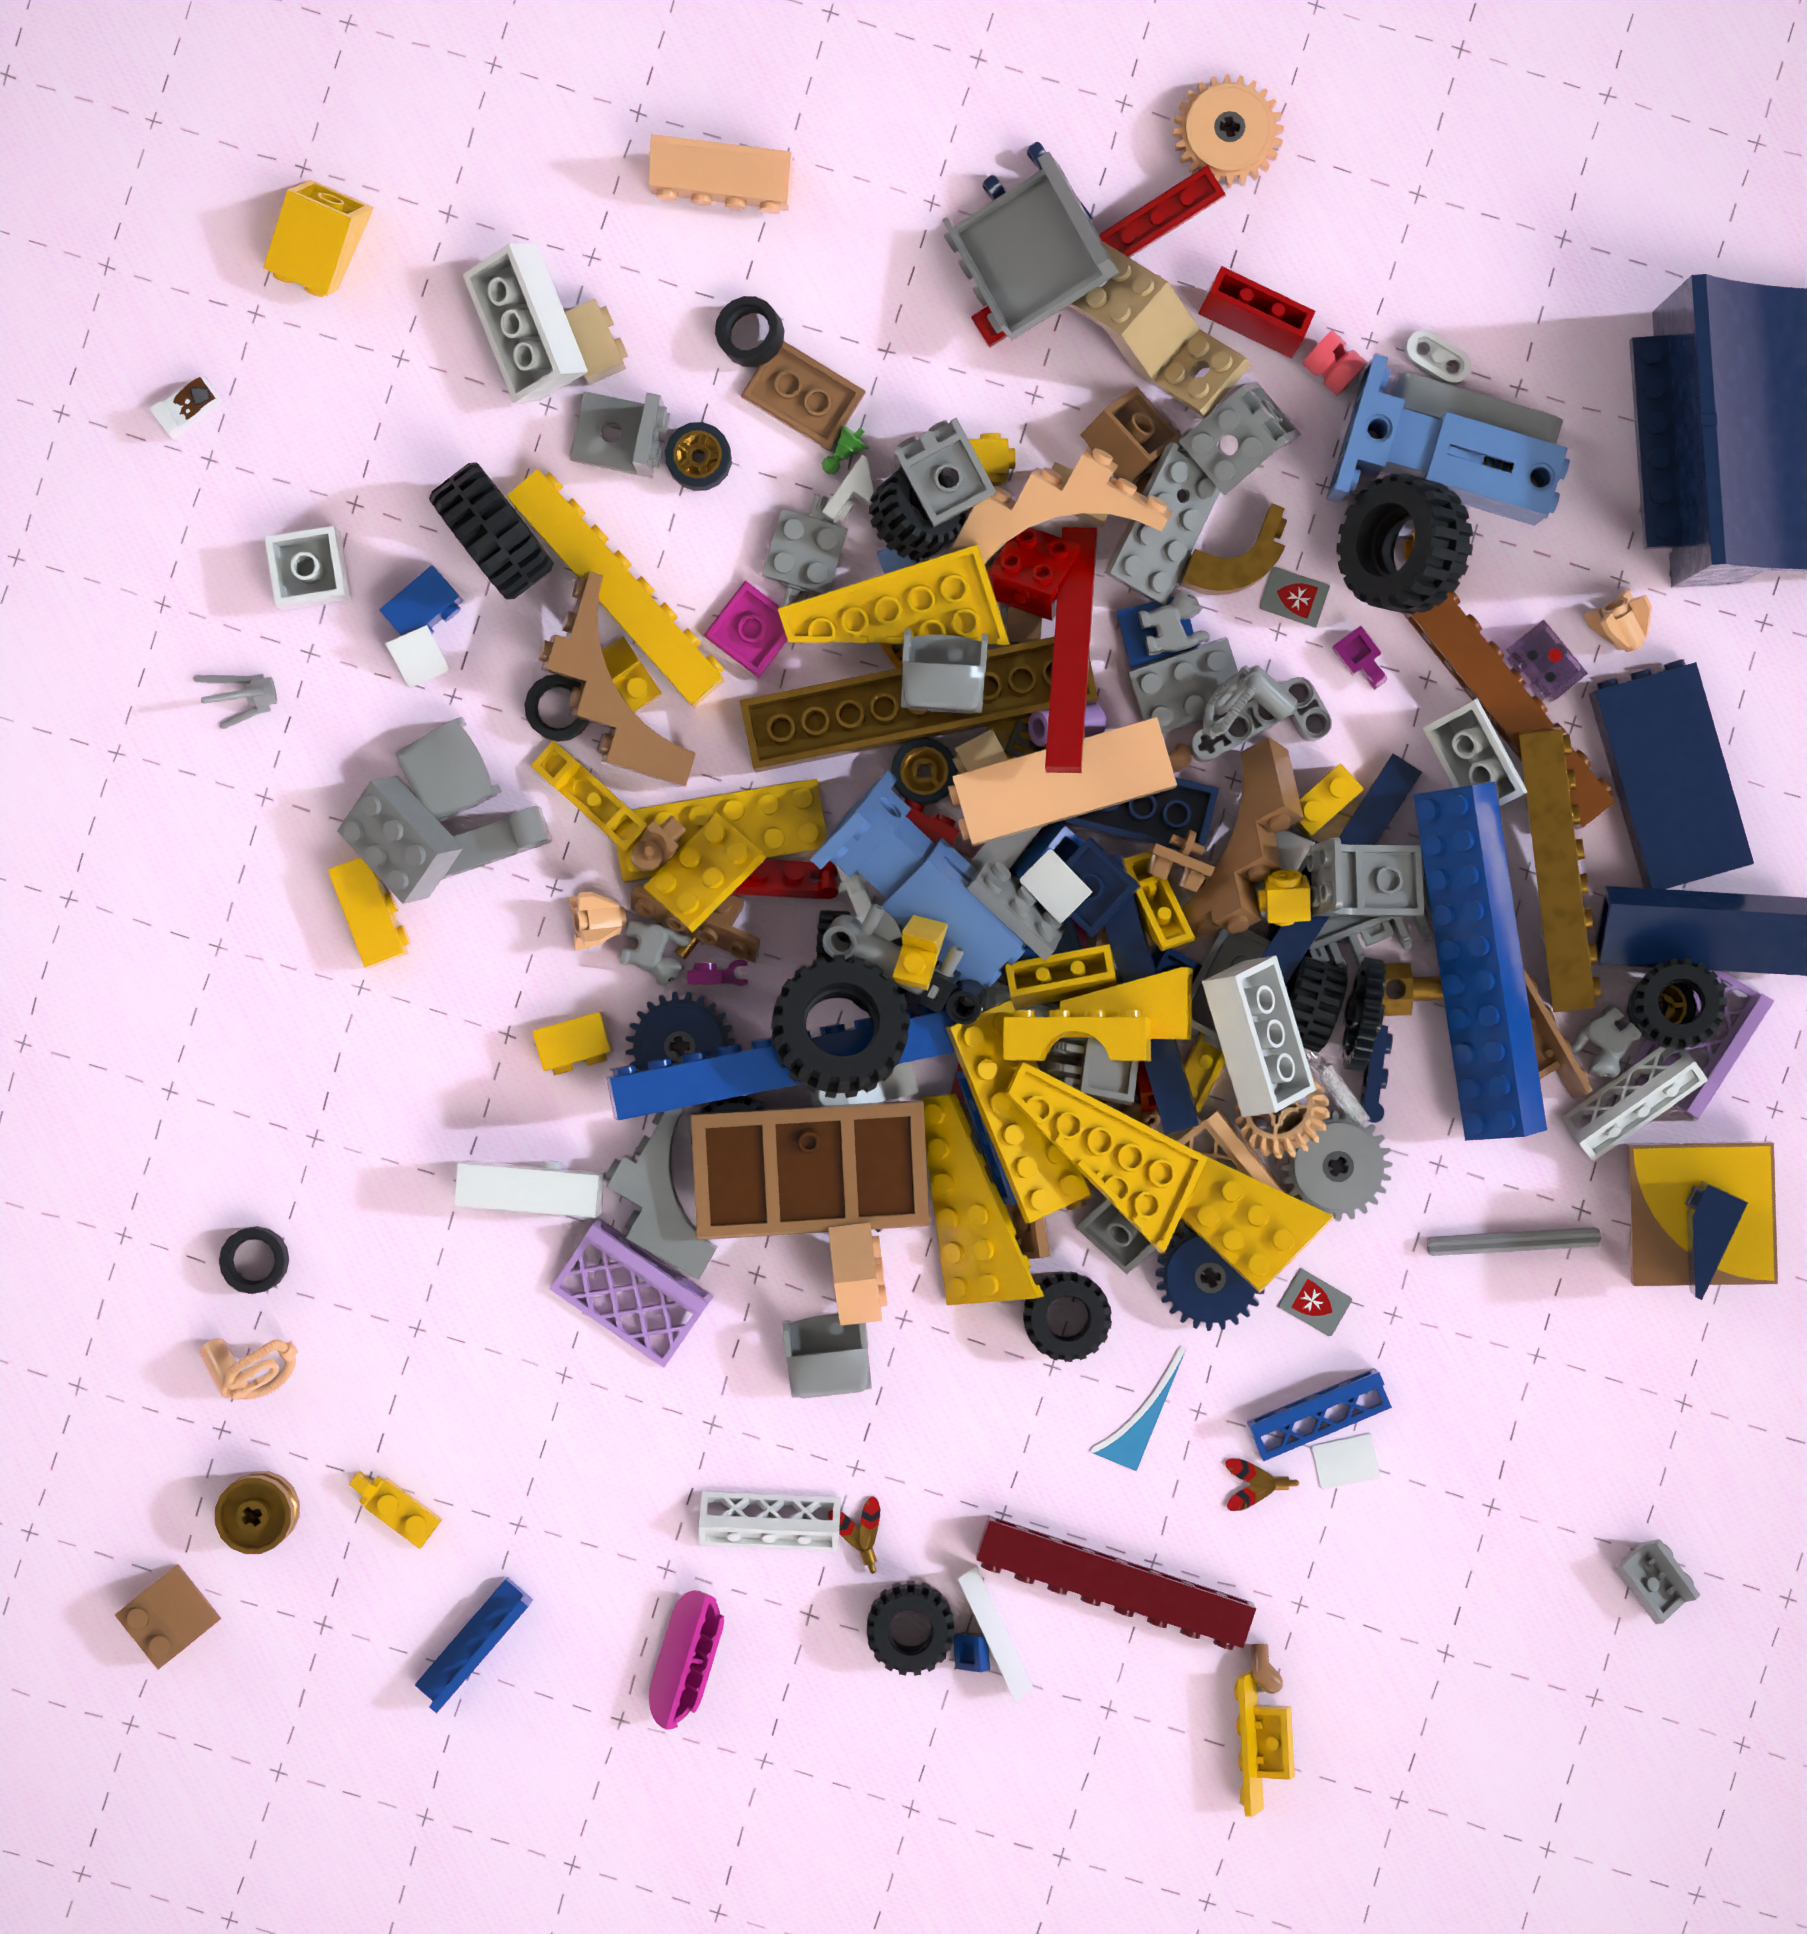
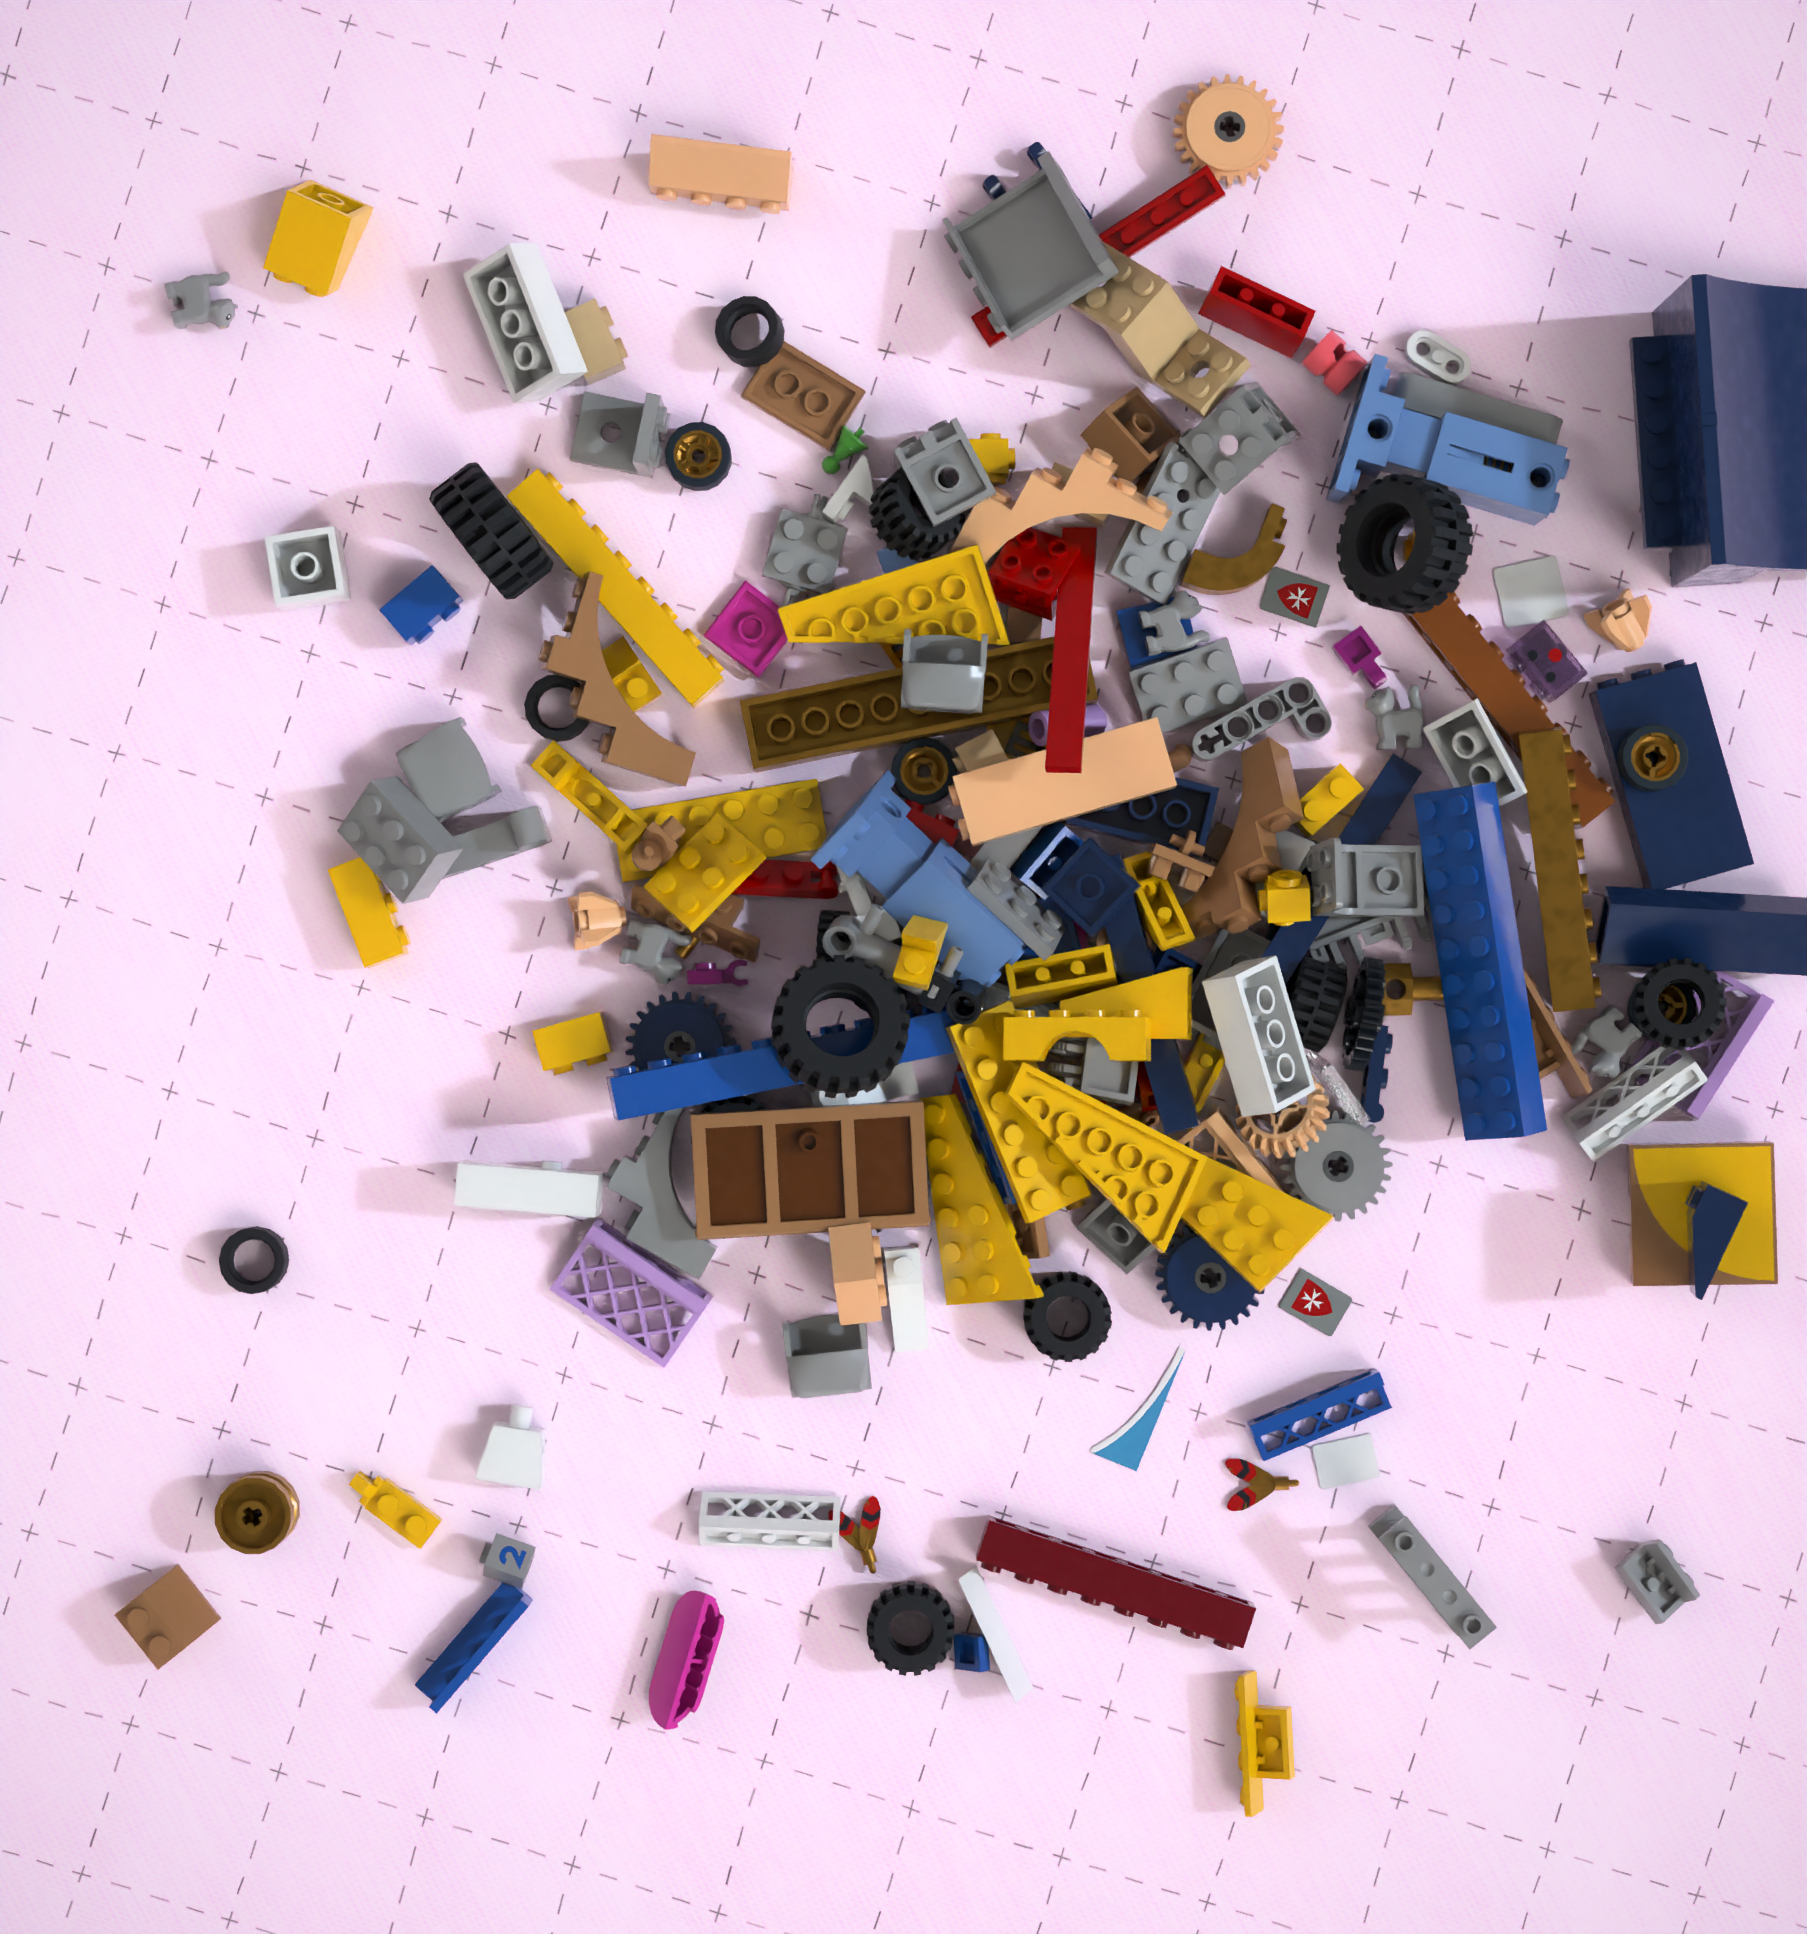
white leg [149,376,222,440] -> none
light grey plant [193,674,278,729] -> none
light nougat piece [199,1338,298,1400] -> none
white sticker [385,625,450,687] -> none
white sticker [1020,849,1092,924] -> none
light grey piece [1202,665,1298,740] -> none
medium nougat arm [1251,1644,1283,1694] -> none
light grey axle [1427,1227,1601,1256] -> none
none -> light grey animal [164,271,238,330]
none -> white torso [475,1404,546,1490]
none -> light grey brick [479,1533,536,1589]
none -> white slope [884,1245,930,1353]
none -> medium nougat tile [1203,821,1233,862]
none -> light grey animal [1365,684,1424,750]
none -> light grey fence [1368,1504,1497,1650]
none -> white sticker [1493,556,1569,629]
none -> wheel [1617,724,1688,792]

